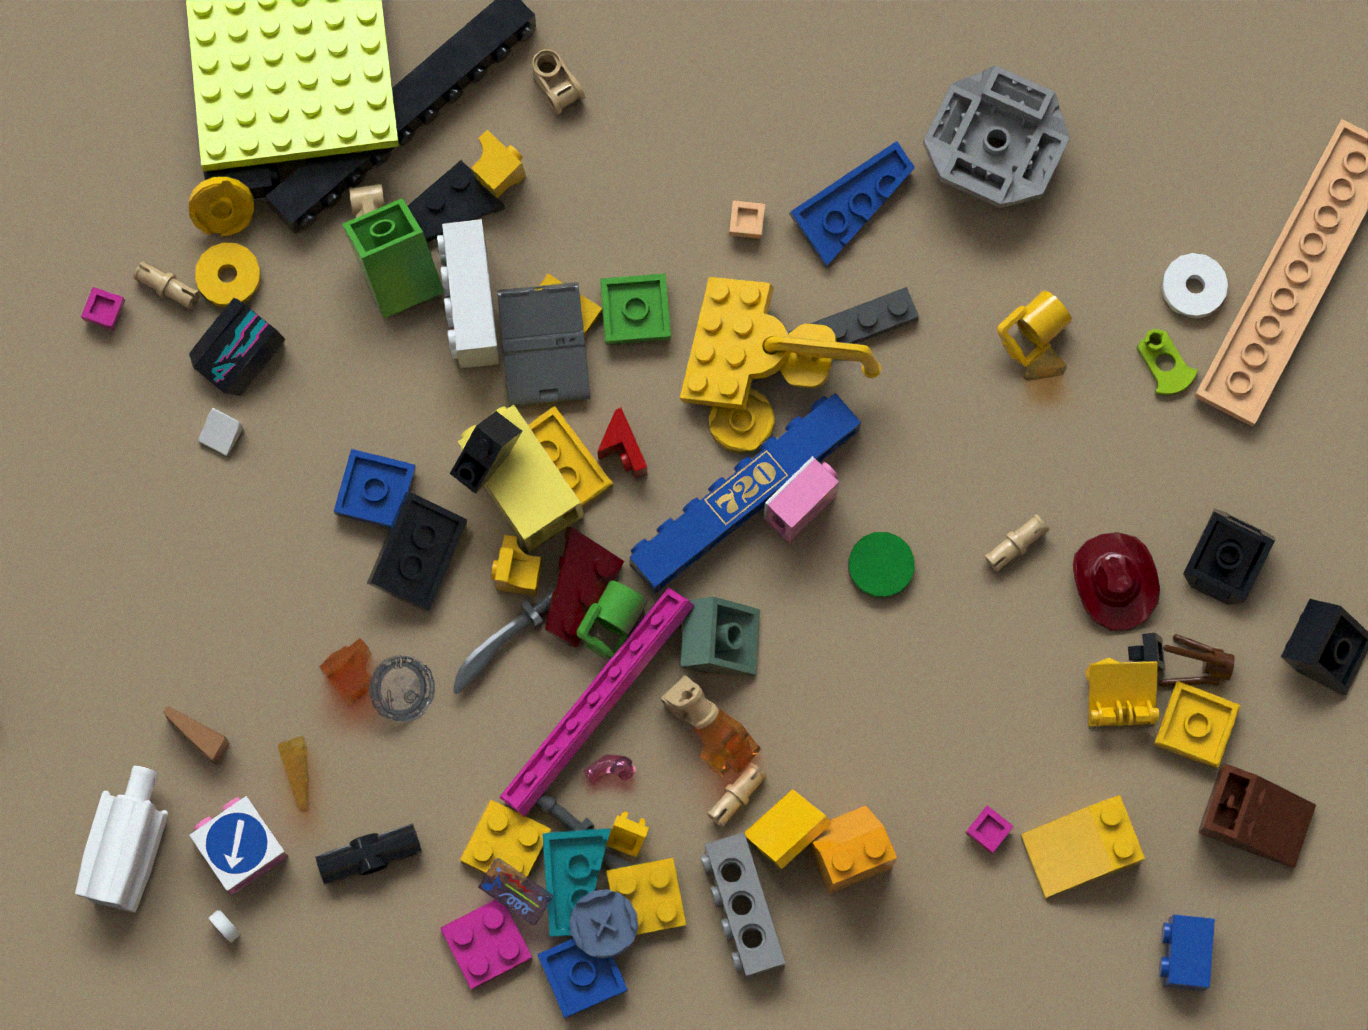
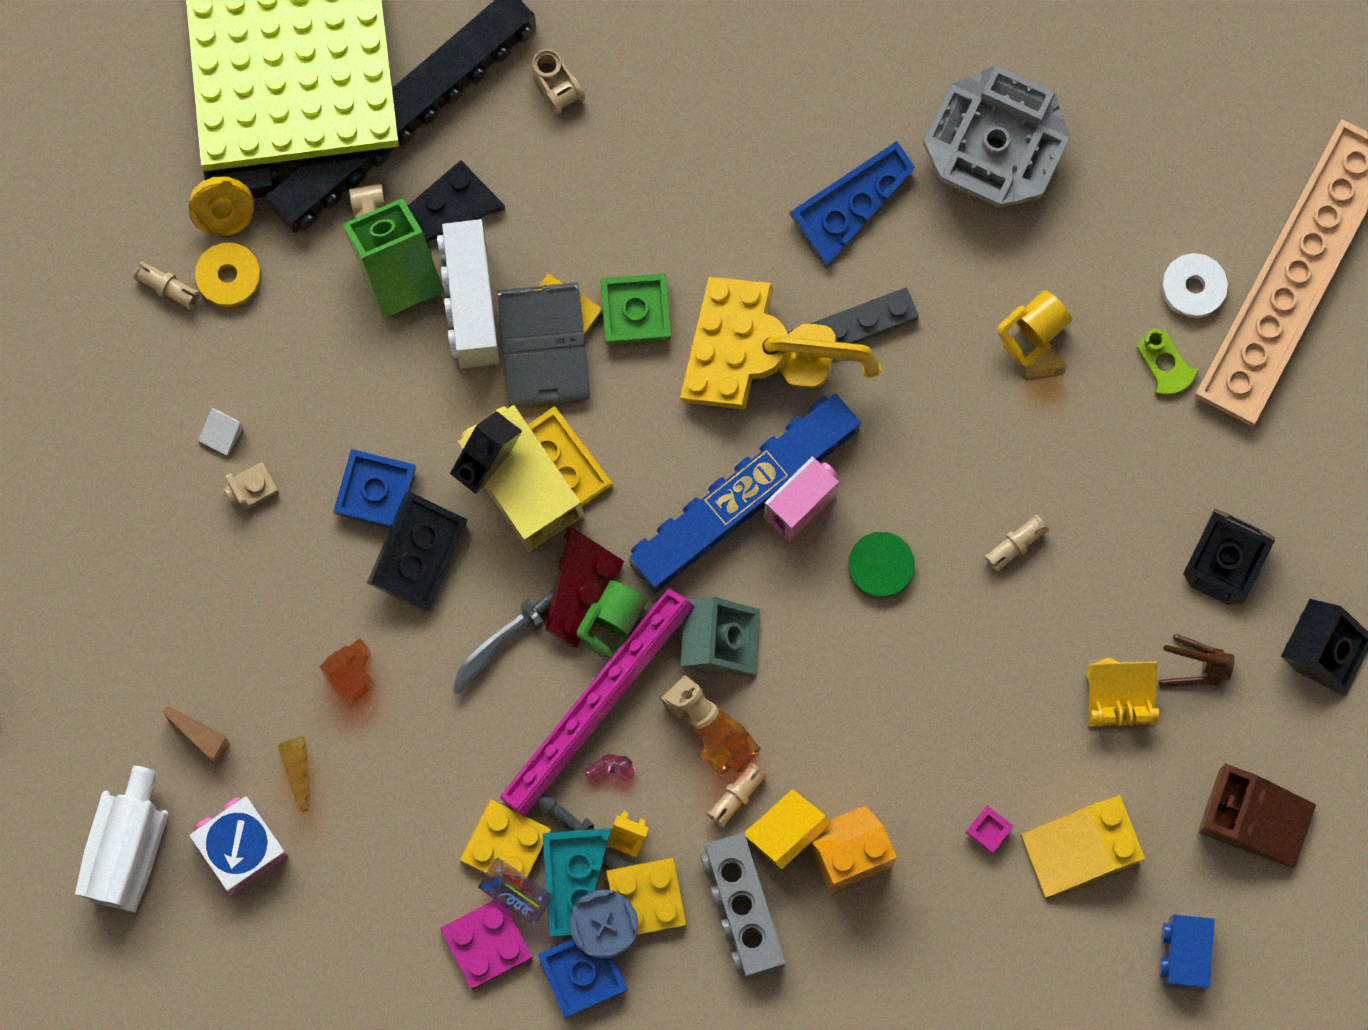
dark pink plate [81,287,125,331] -> none
black slope [189,298,286,395] -> none
white tile [209,910,240,943] -> none
black piece [315,823,422,885] -> none
clear tile [369,655,435,722] -> none
yellow brick [471,130,526,198] -> none
yellow brick [491,535,542,596] -> none
red slope [597,407,648,480] -> none
yellow tile [709,389,775,454] -> none
light nougat plate [729,201,765,239] -> none
dark red hat [1073,532,1160,631] -> none
black tile [1128,633,1165,672] -> none
yellow plate [1153,681,1241,769] -> none
none -> tan bracket [224,462,279,511]

